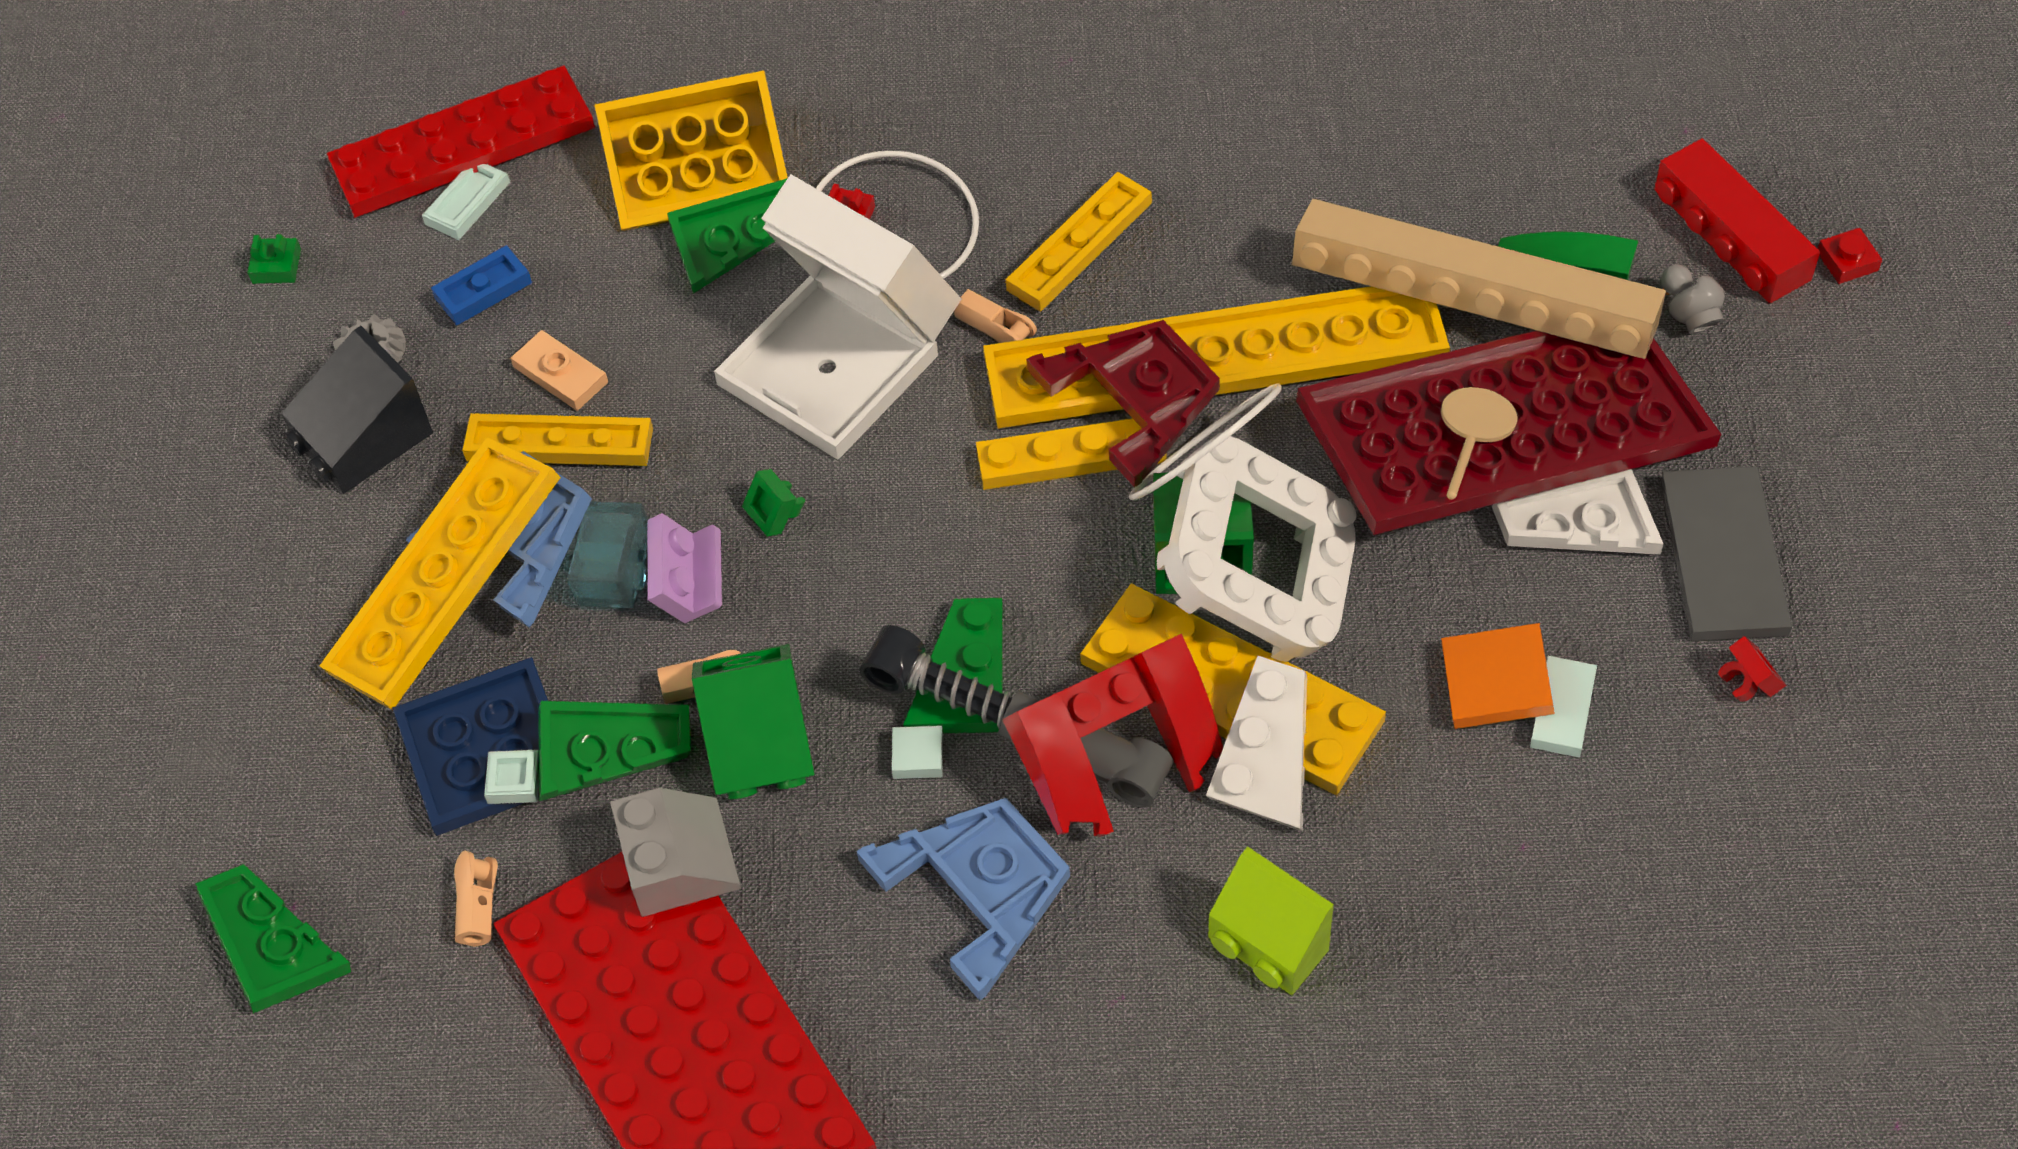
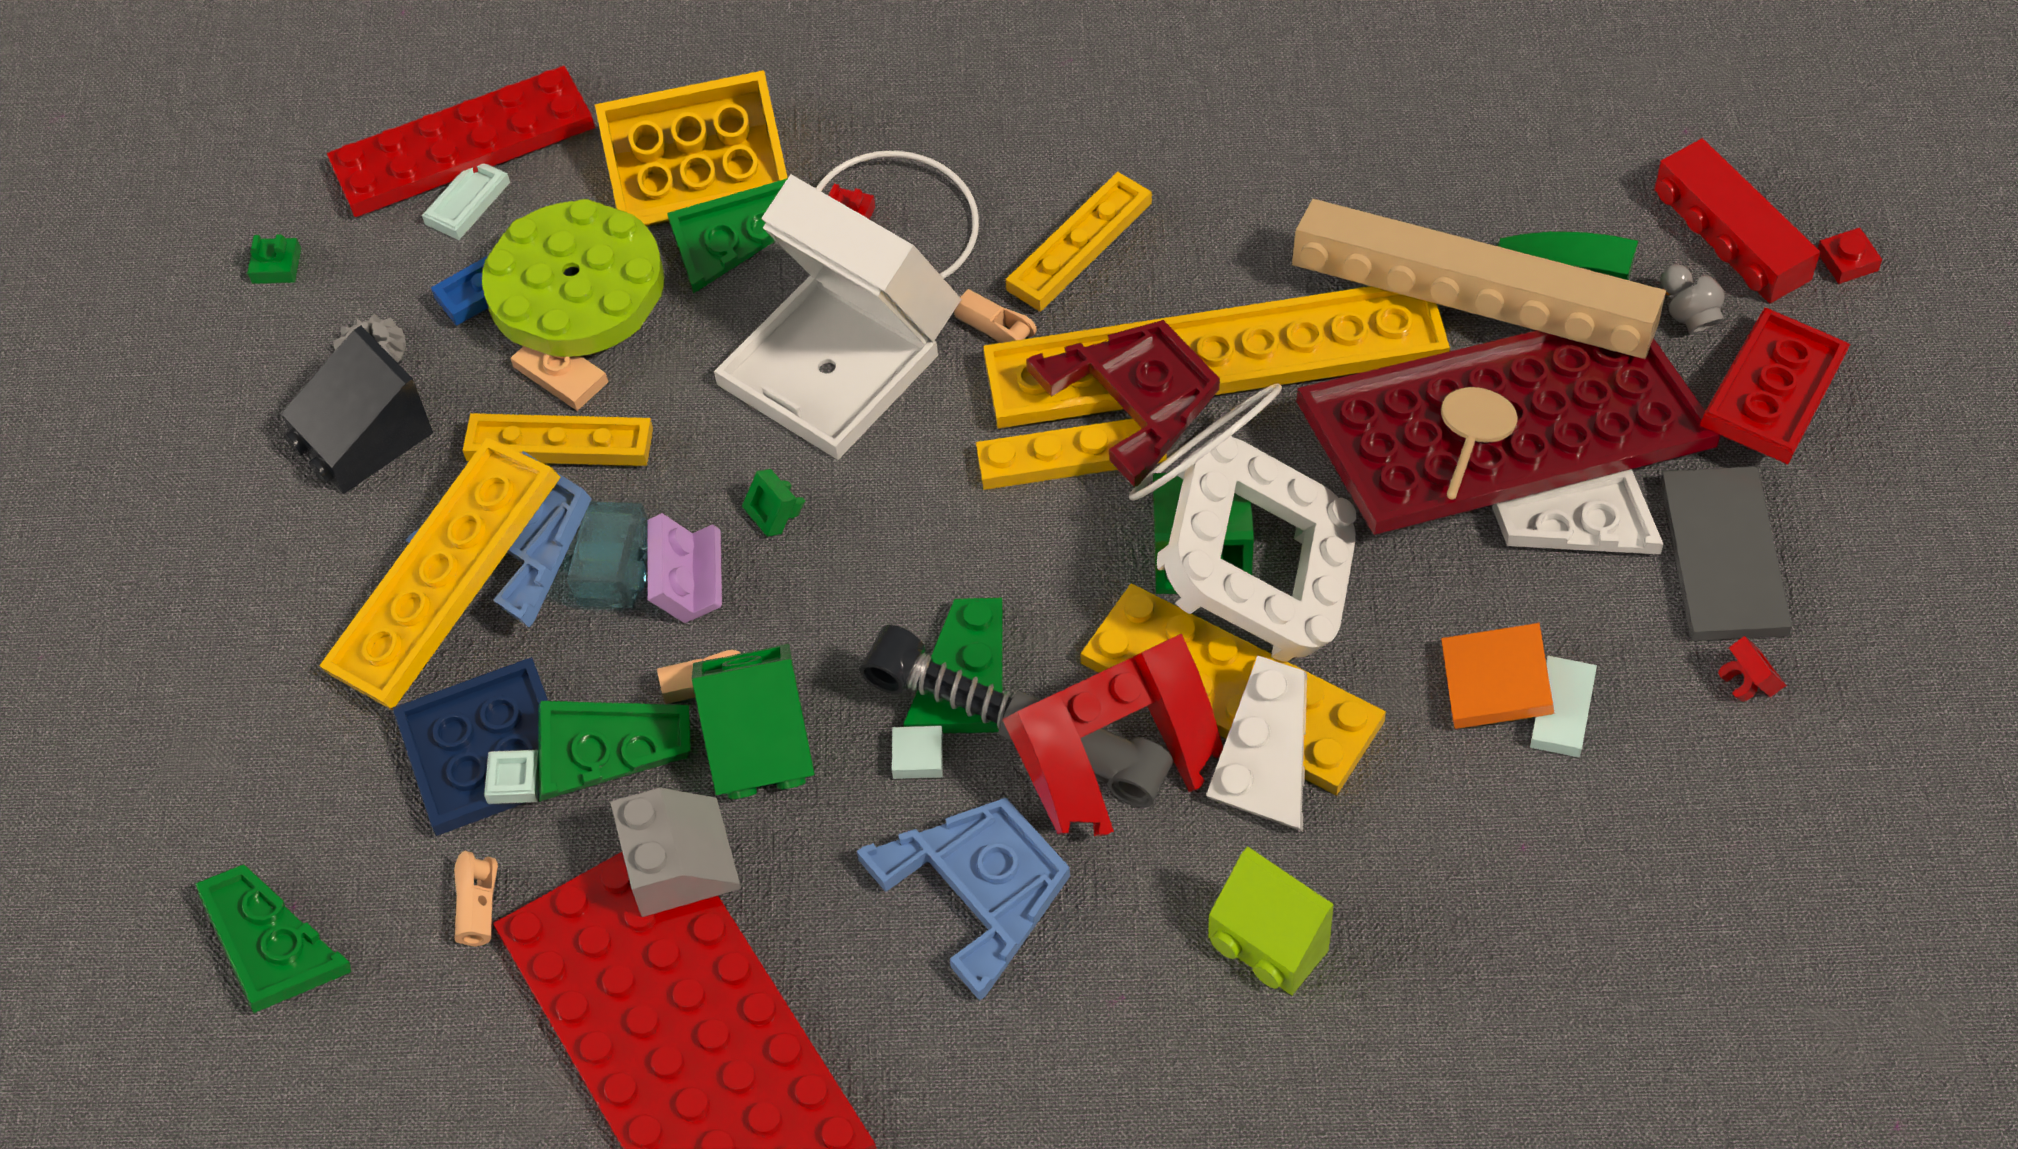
none -> lime piece [482,199,664,357]
none -> red tile [1699,307,1851,465]

